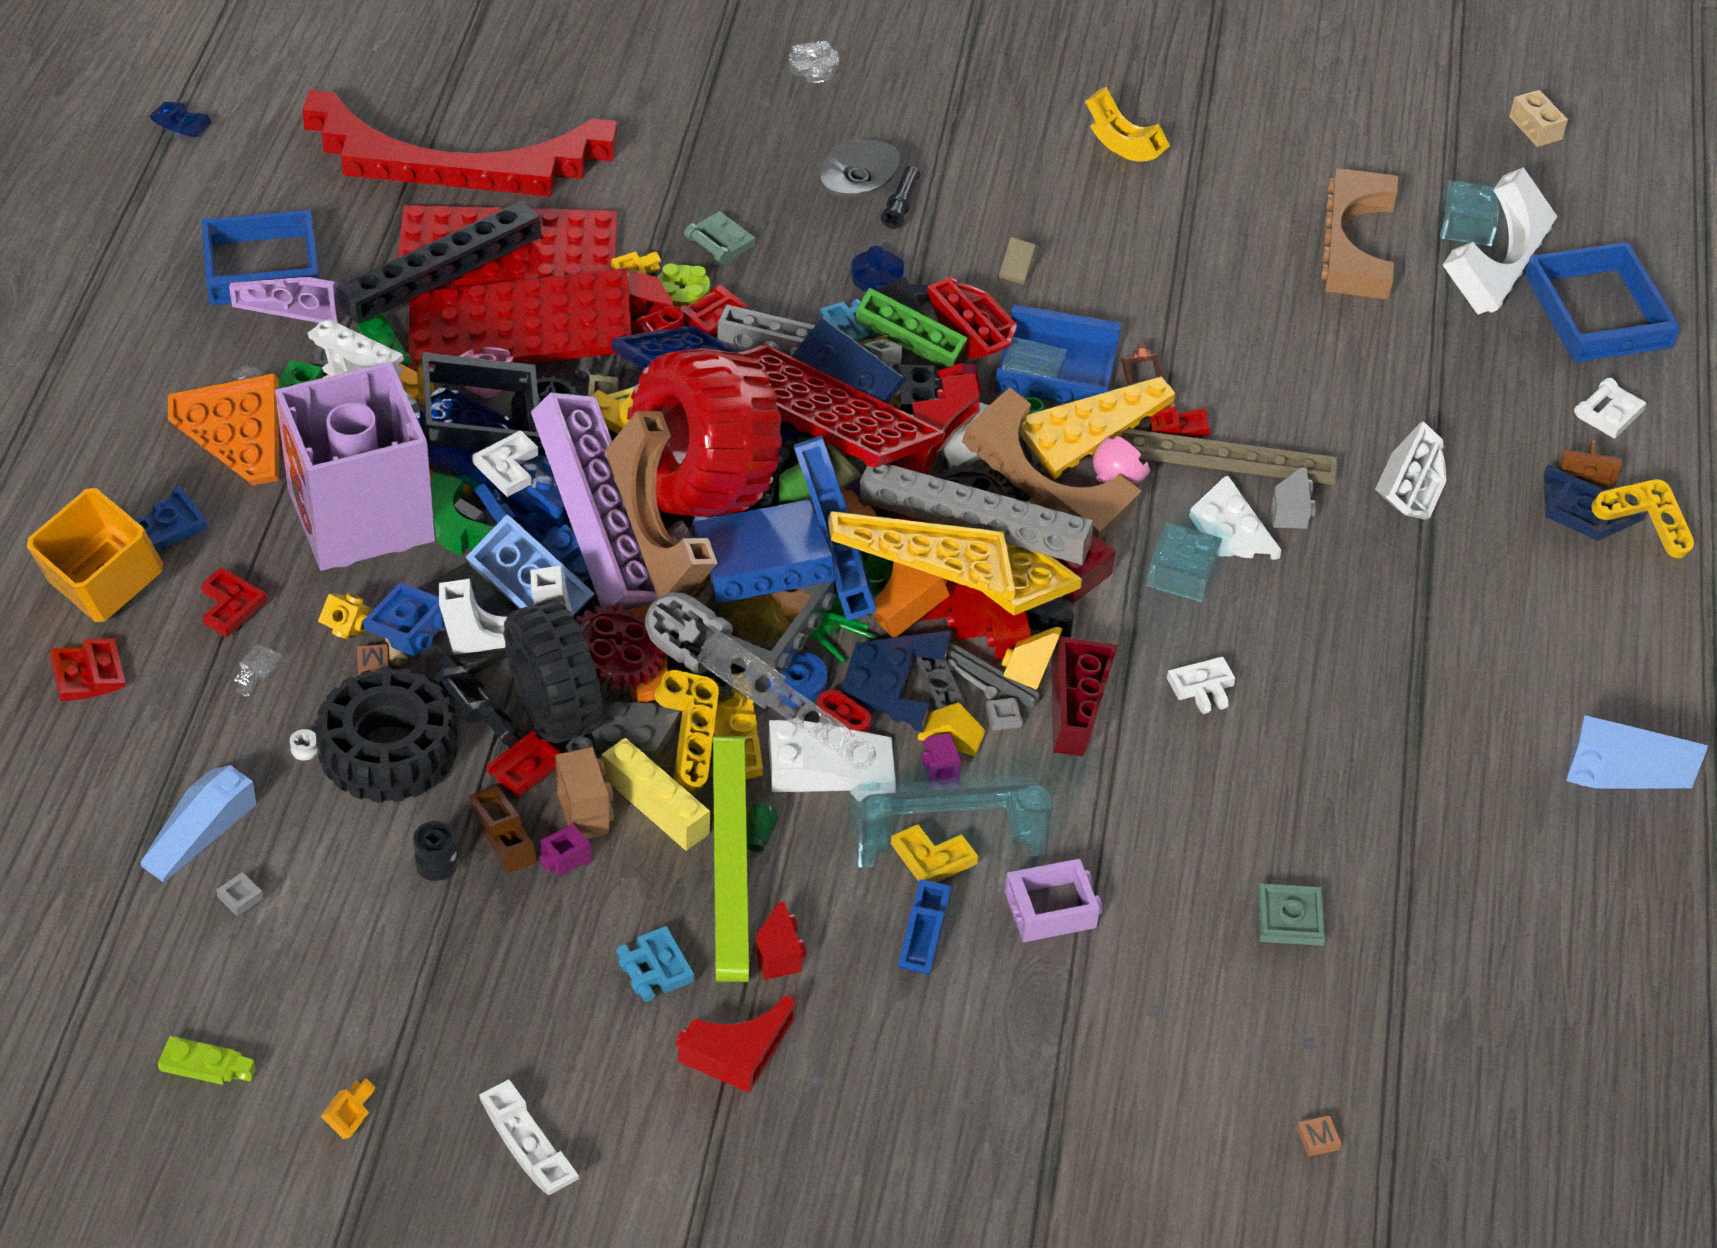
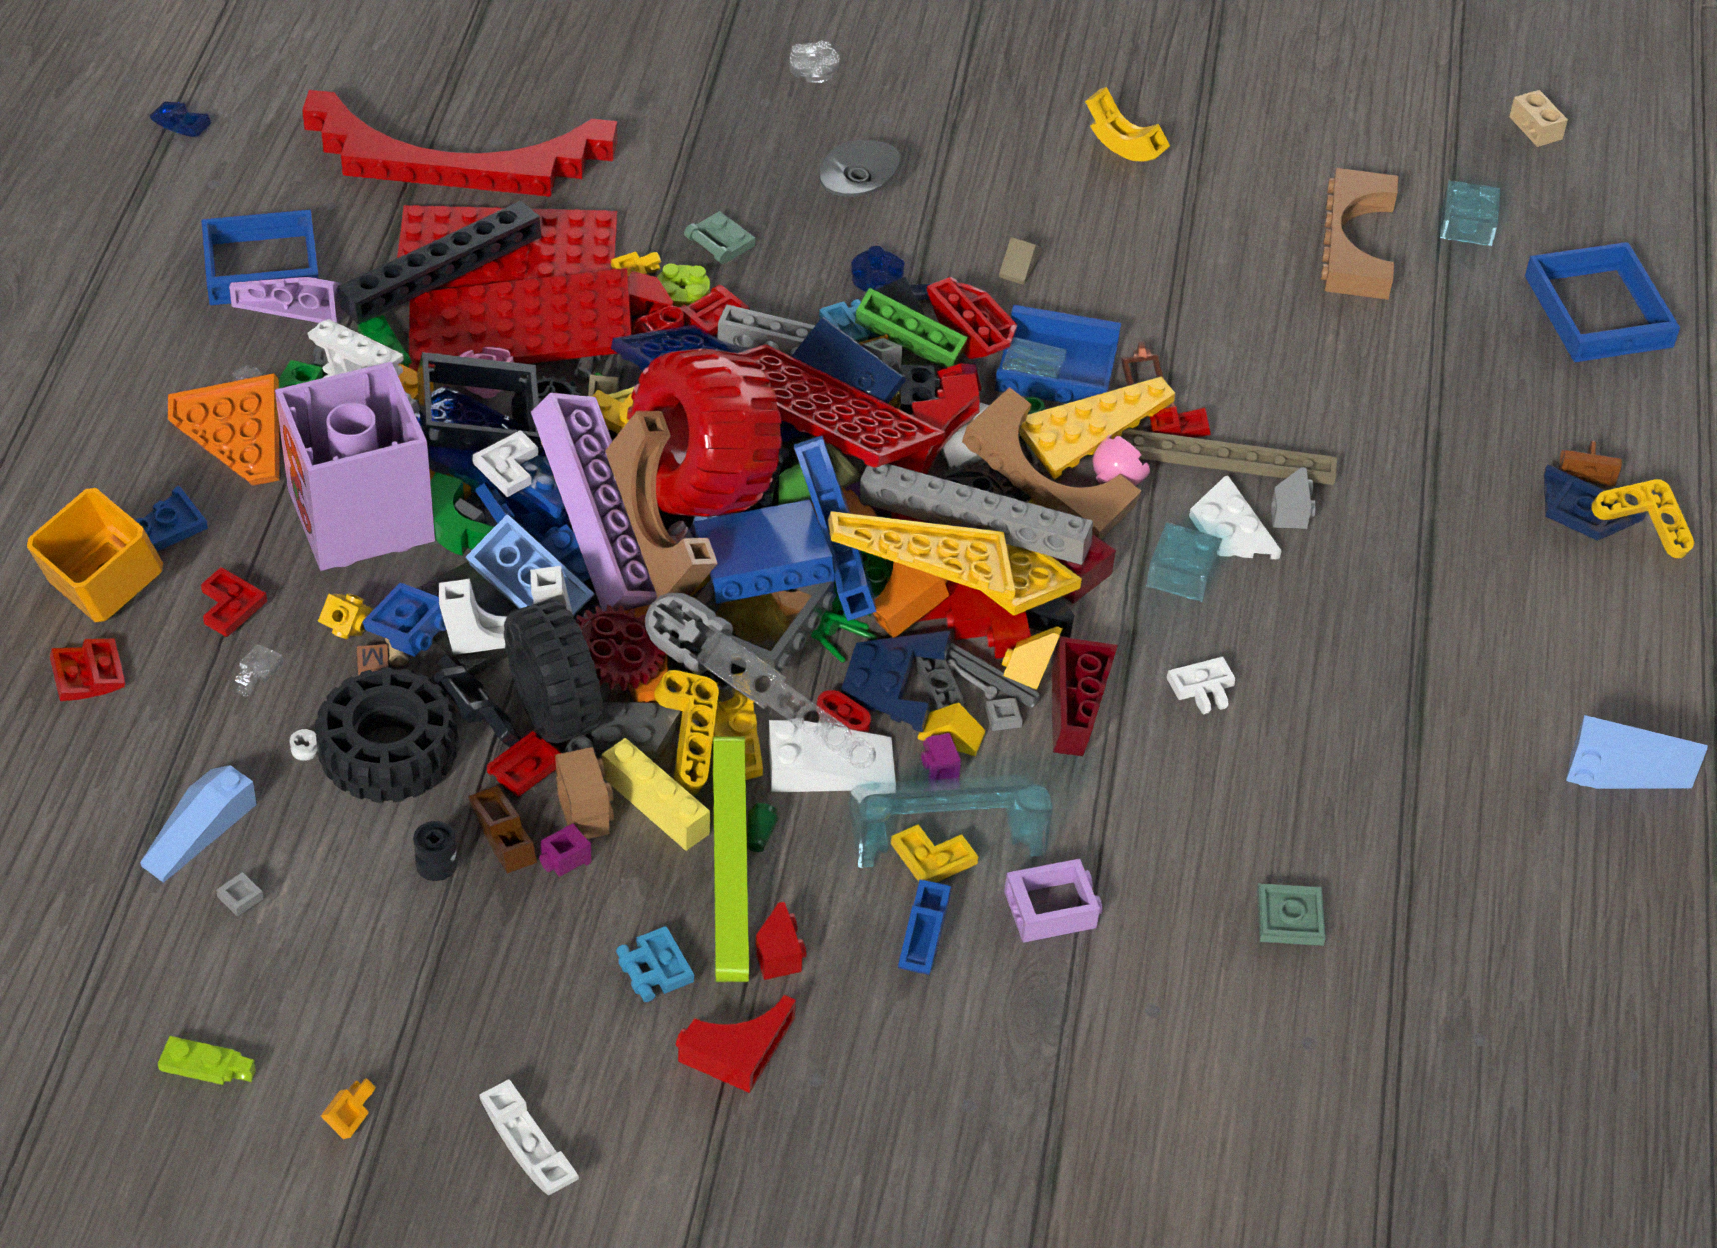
blue plate [767,652,827,708] -> none
black pin [881,166,921,229] -> none
nougat tile [1296,1116,1342,1157] -> none
white wedge [1375,421,1447,520] -> none
white arch [1443,167,1558,315] -> none
white plate [1574,378,1646,439] -> none

